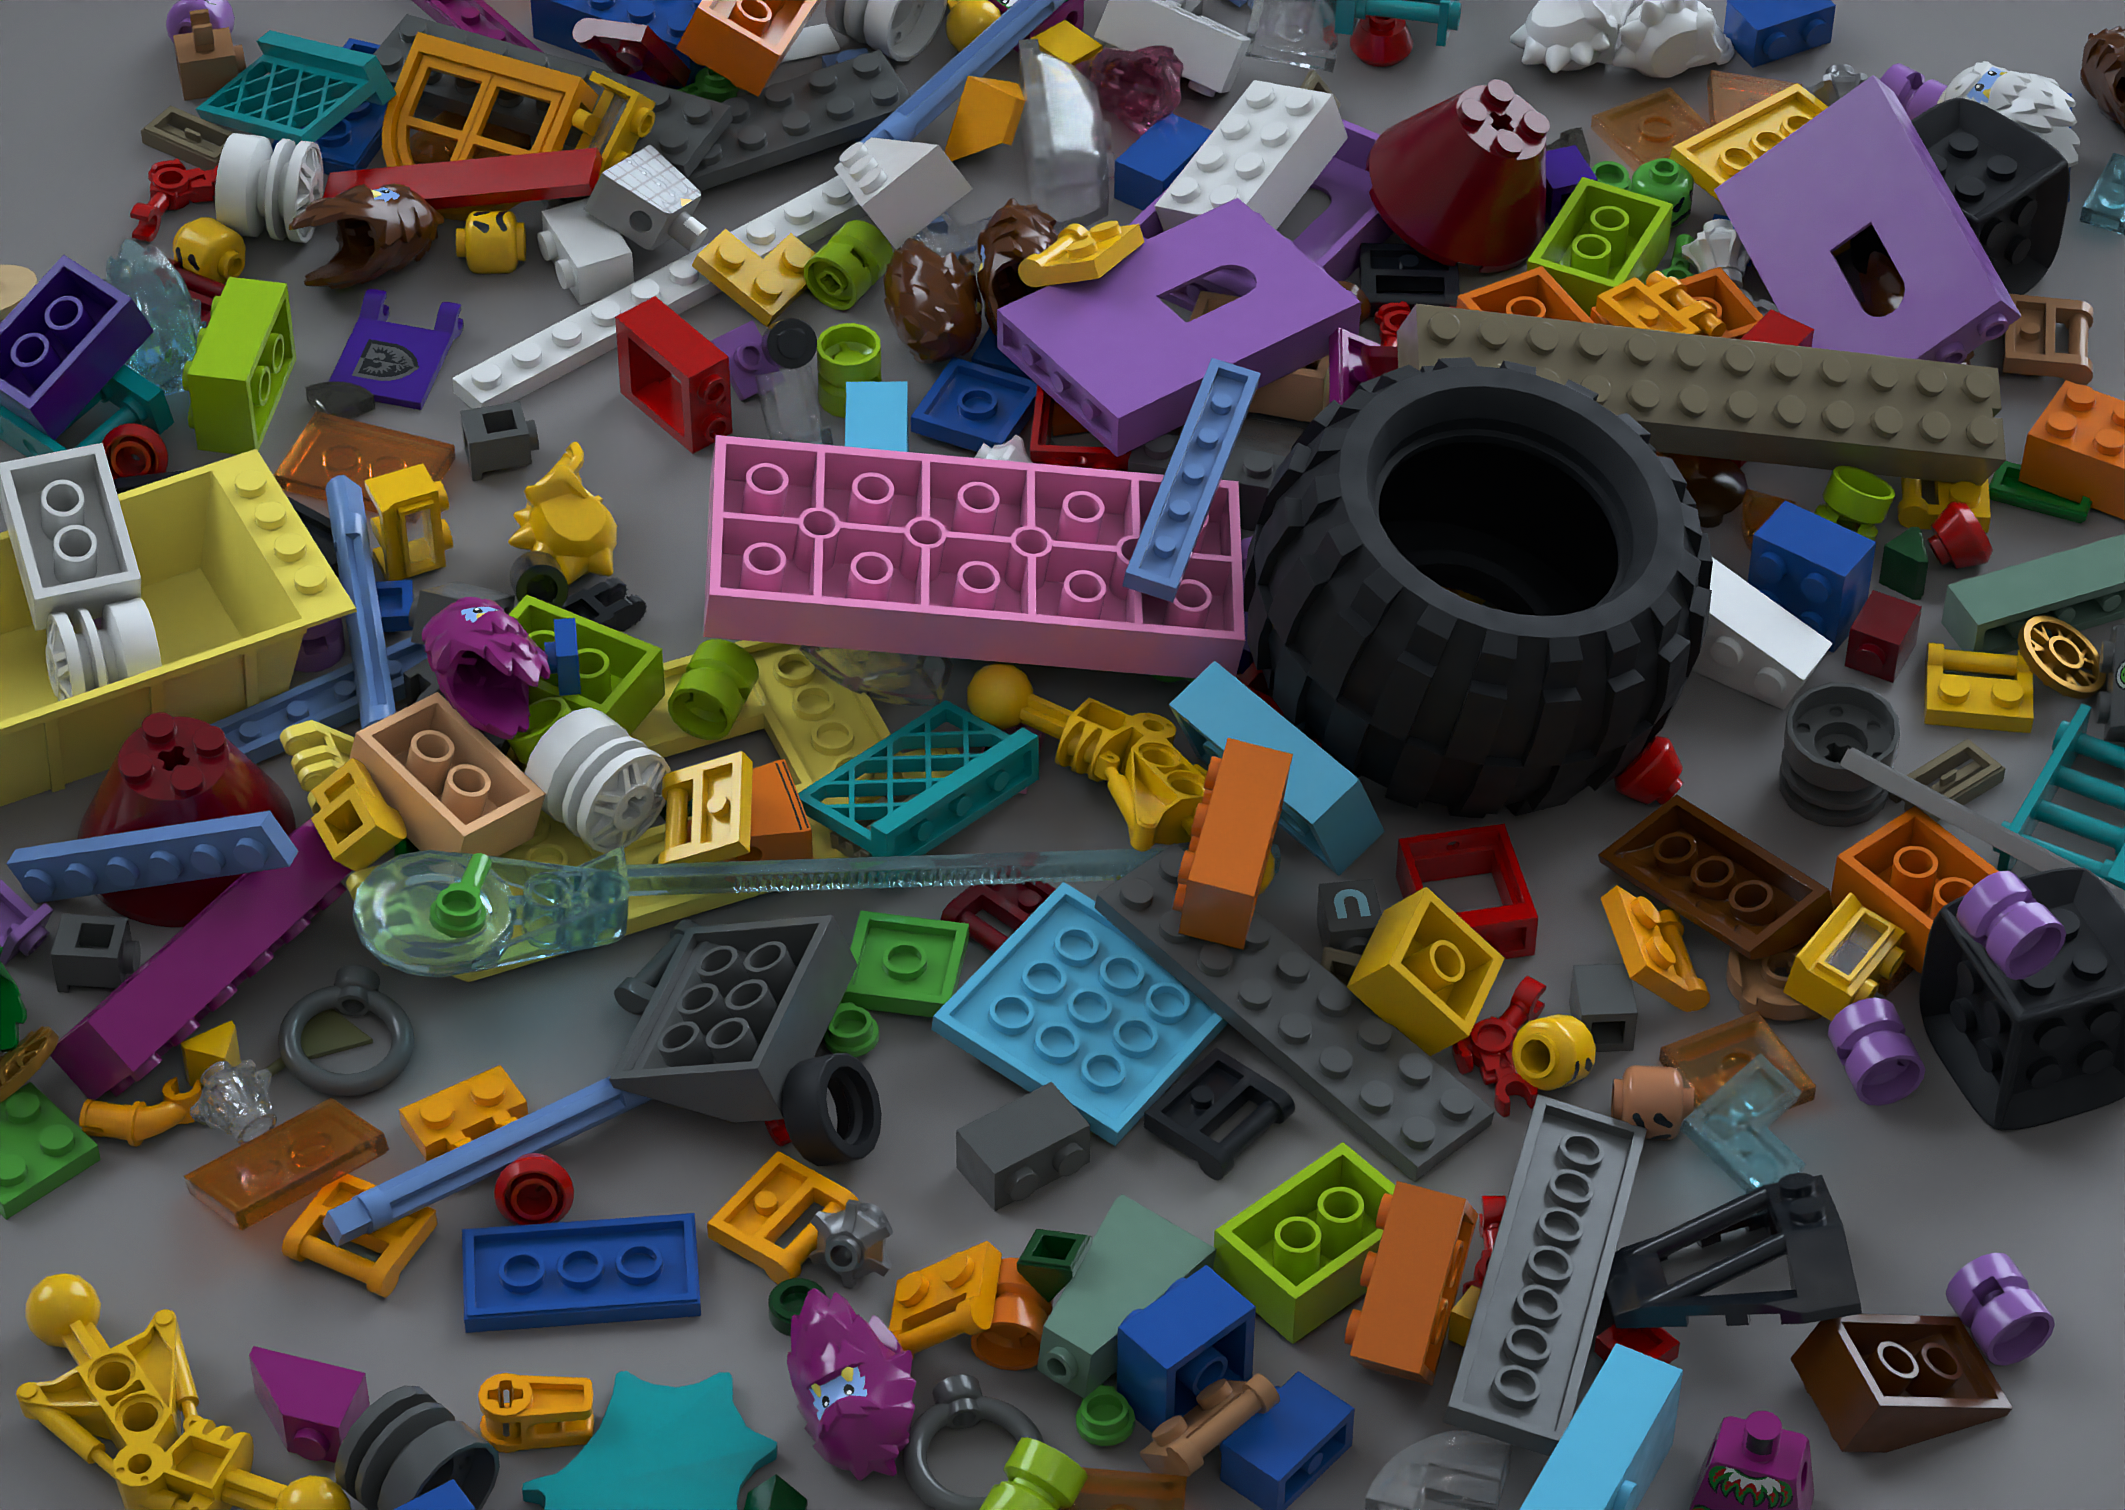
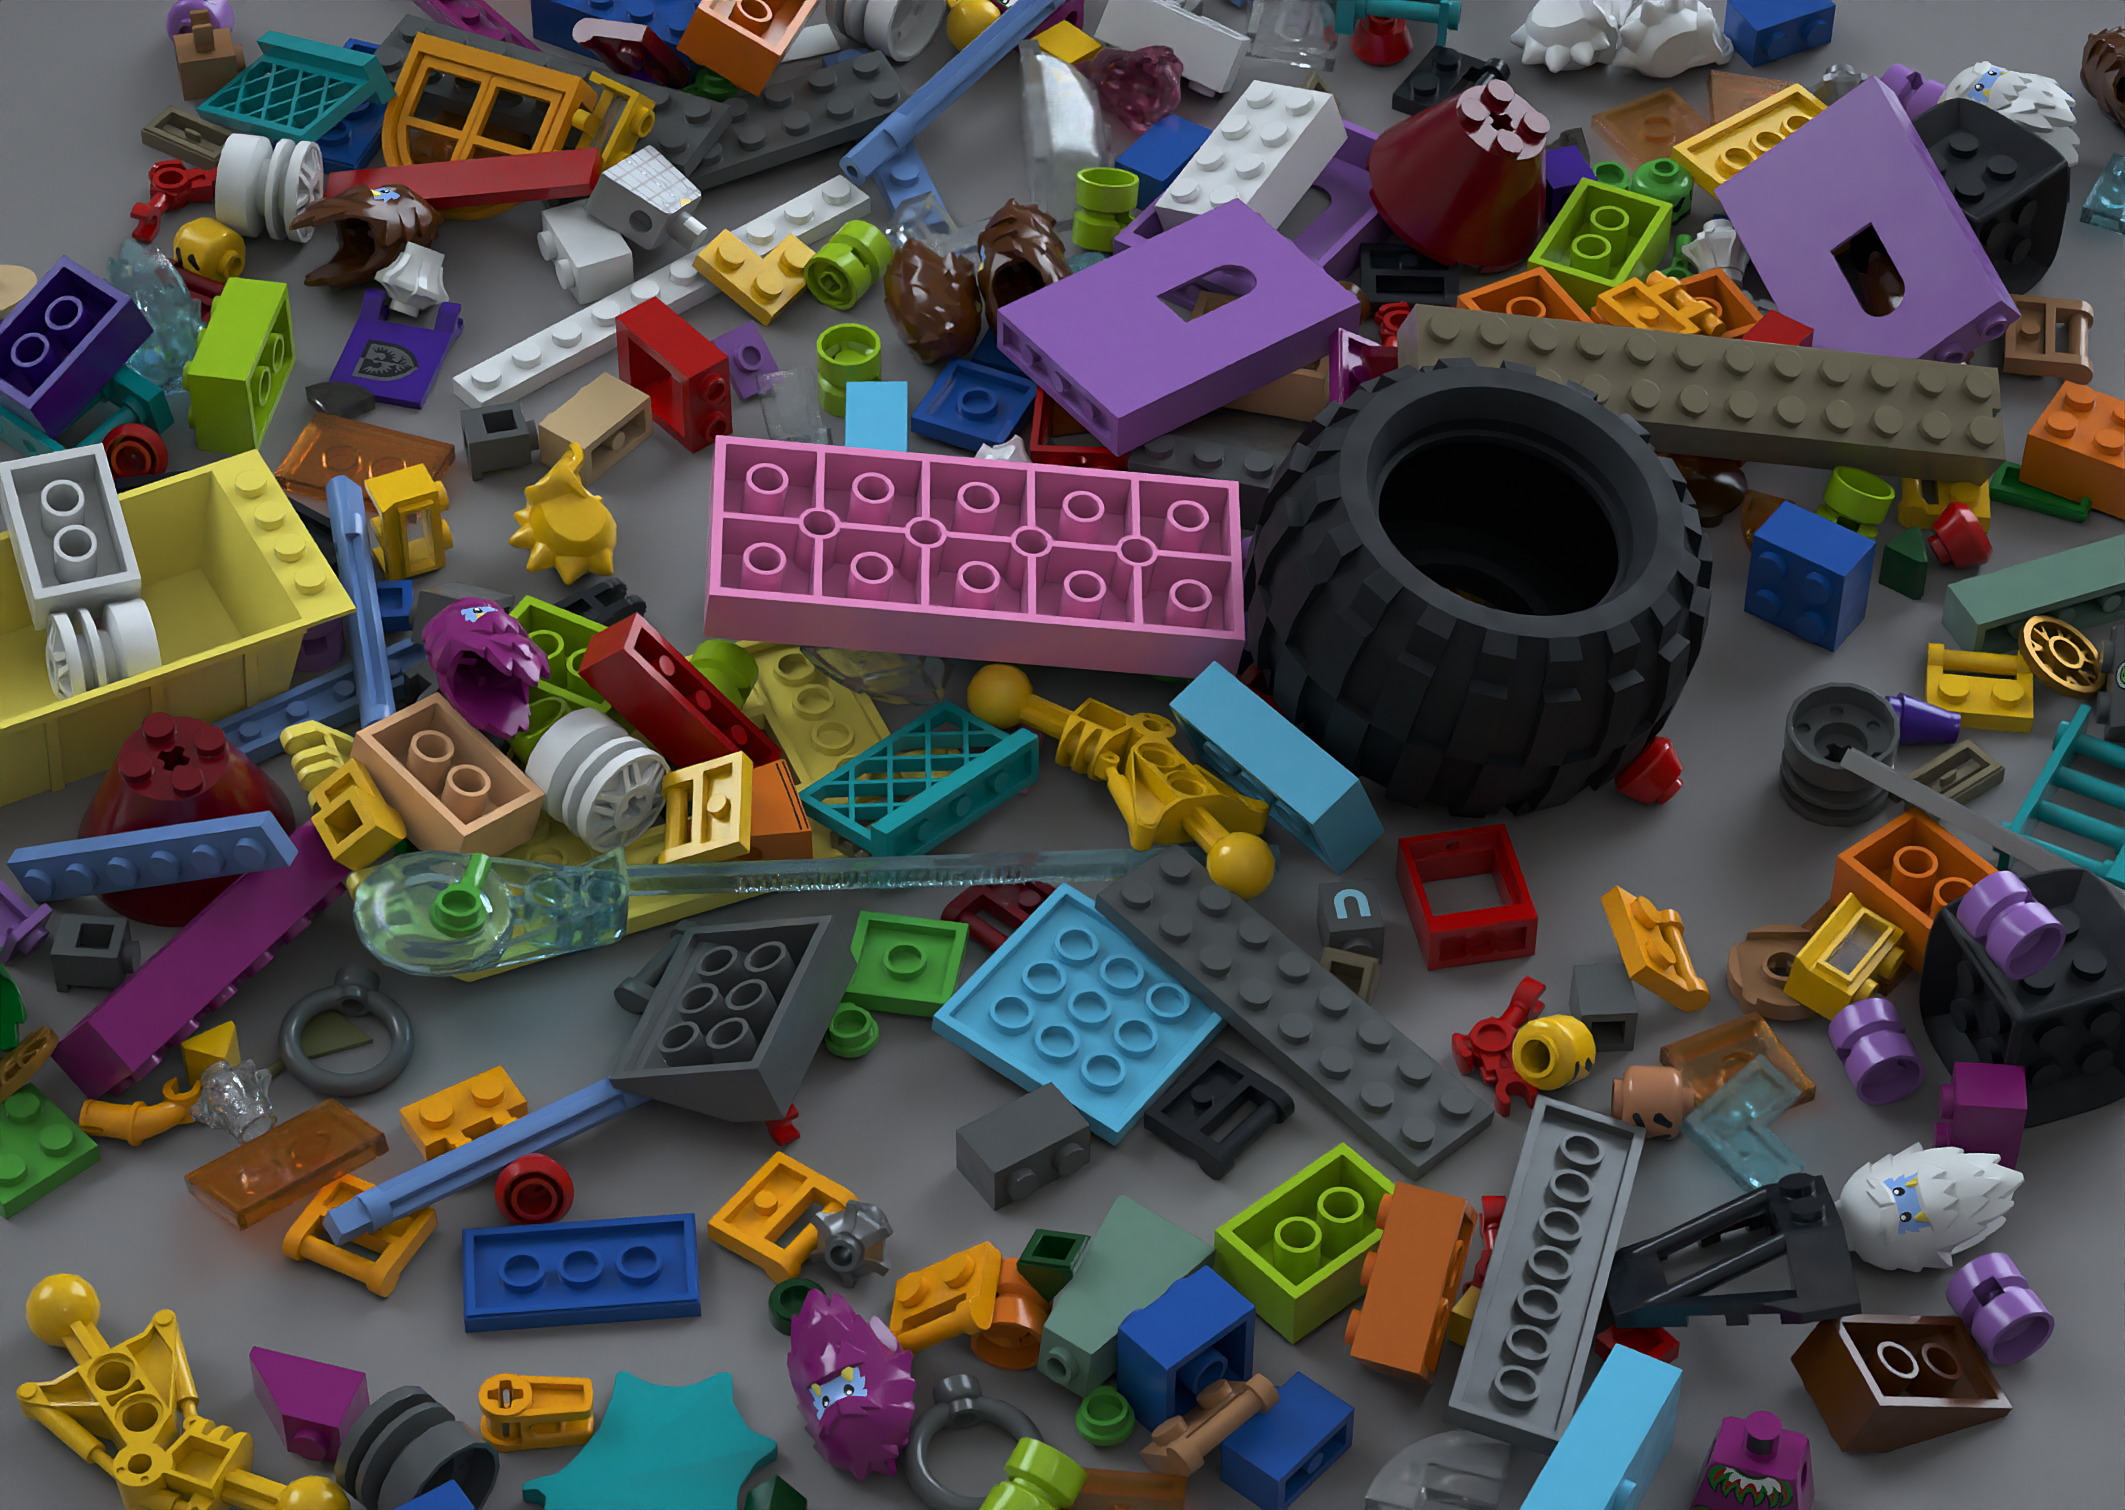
yellow head [456,210,526,274] -> none
black brick [510,551,568,608] -> none
blue plate [544,618,581,696] -> none
black brick [761,318,817,369] -> none
black tyre [782,1053,882,1166] -> none
white wedge [834,137,973,250] -> none
light orange slope [944,76,1026,161] -> none
yellow plate [1018,221,1144,287] -> none
medium blue plate [1122,358,1261,603] -> none
orange brick [1172,738,1293,950] -> none
yellow brick [1347,887,1505,1056] -> none
reddish brown slope [1598,794,1833,960] -> none
white wedge [1692,557,1833,710] -> none
dark red brick [1844,590,1922,683] -> none
none -> white rock [374,241,449,318]
none -> tan brick [538,372,653,487]
none -> red brick [578,612,782,769]
none -> lime wheel [1071,167,1139,252]
none -> black plate [1392,45,1510,116]
none -> white head [1834,1142,2025,1273]
none -> dark purple cone [1884,692,1961,744]
none -> magenta brick [1932,1062,2027,1170]

